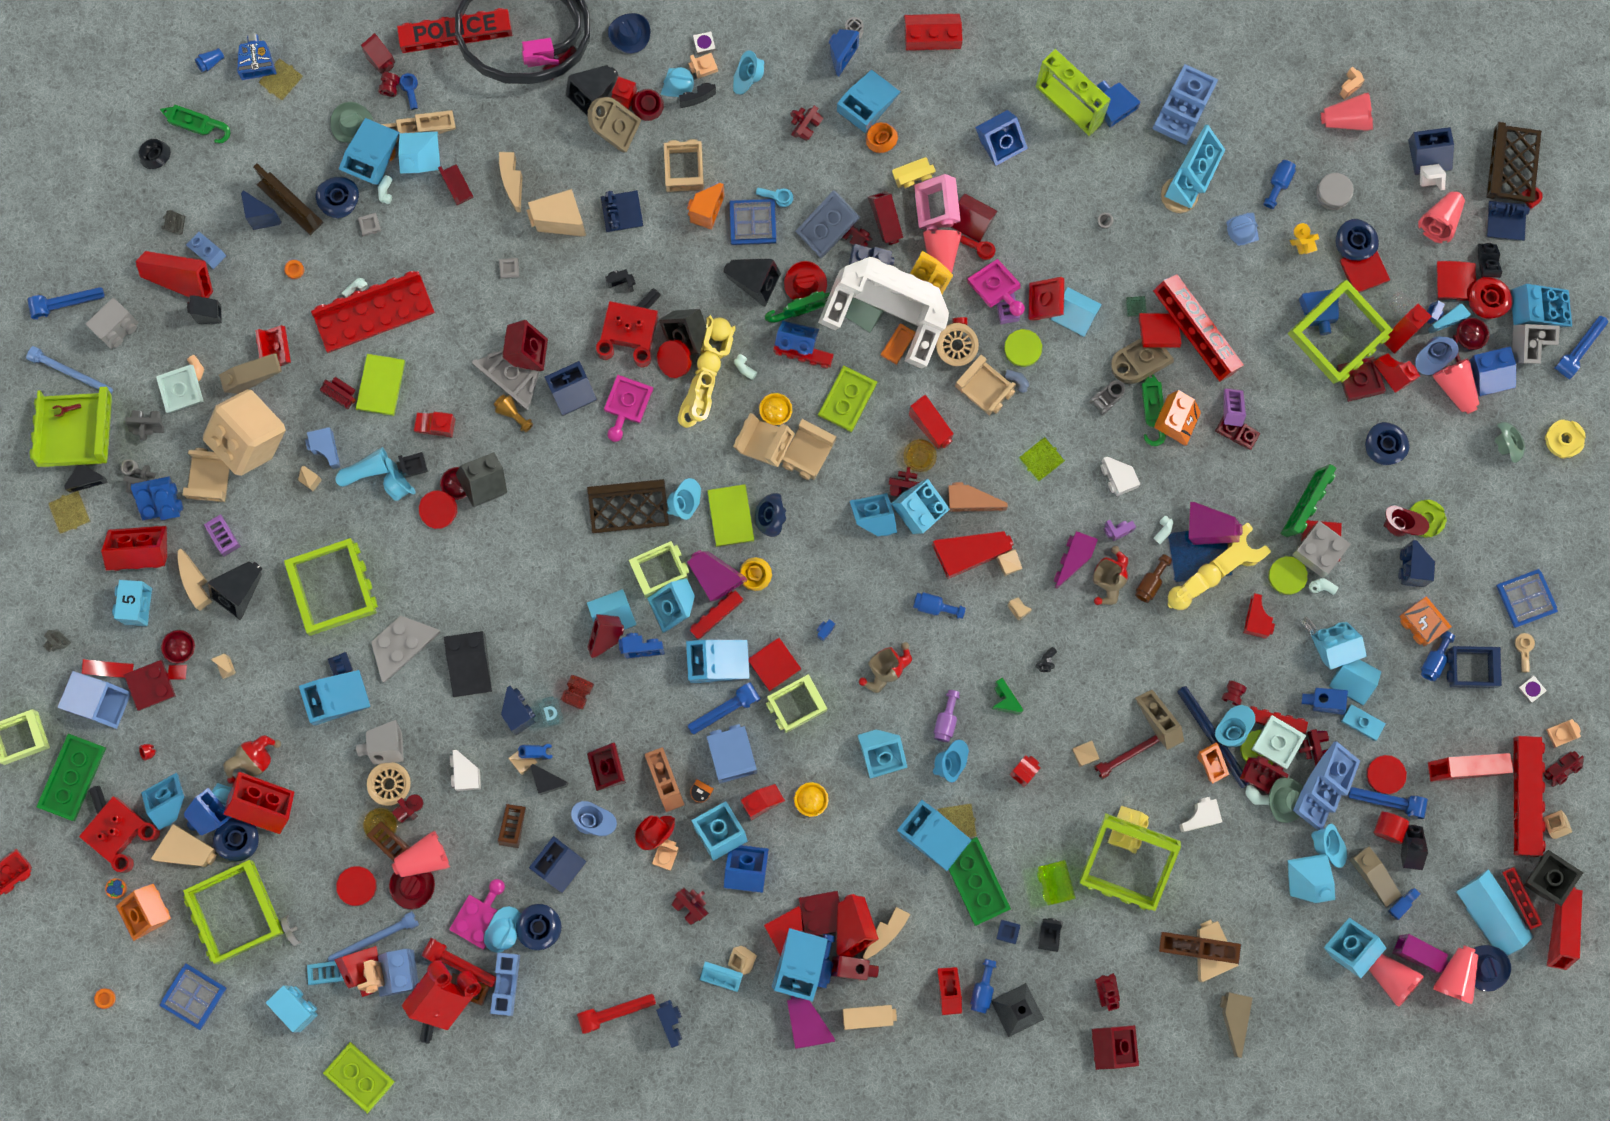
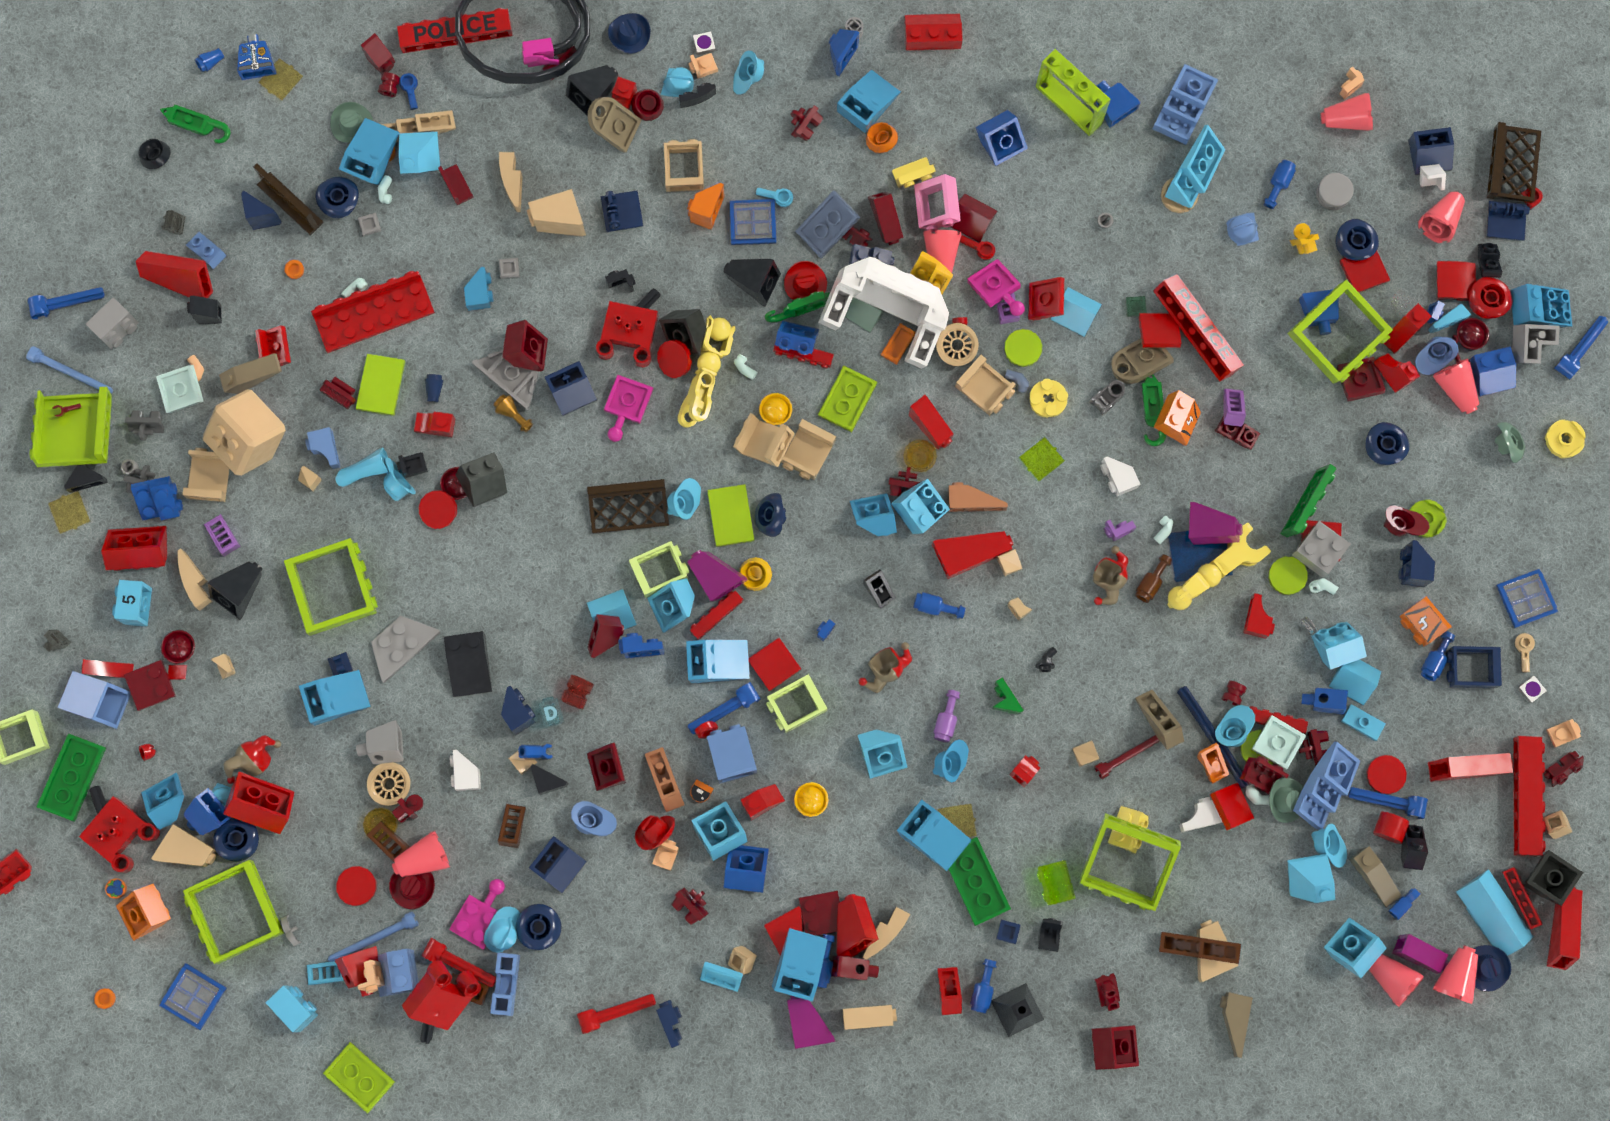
magenta slope [1053,531,1098,589] -> none
none -> dark blue cone [425,374,444,402]
none -> dark azure slope [464,267,494,311]
none -> red tile [695,721,719,739]
none -> black slope [863,569,896,609]
none -> light yellow plate [1029,379,1068,418]
none -> red tile [1210,782,1254,830]

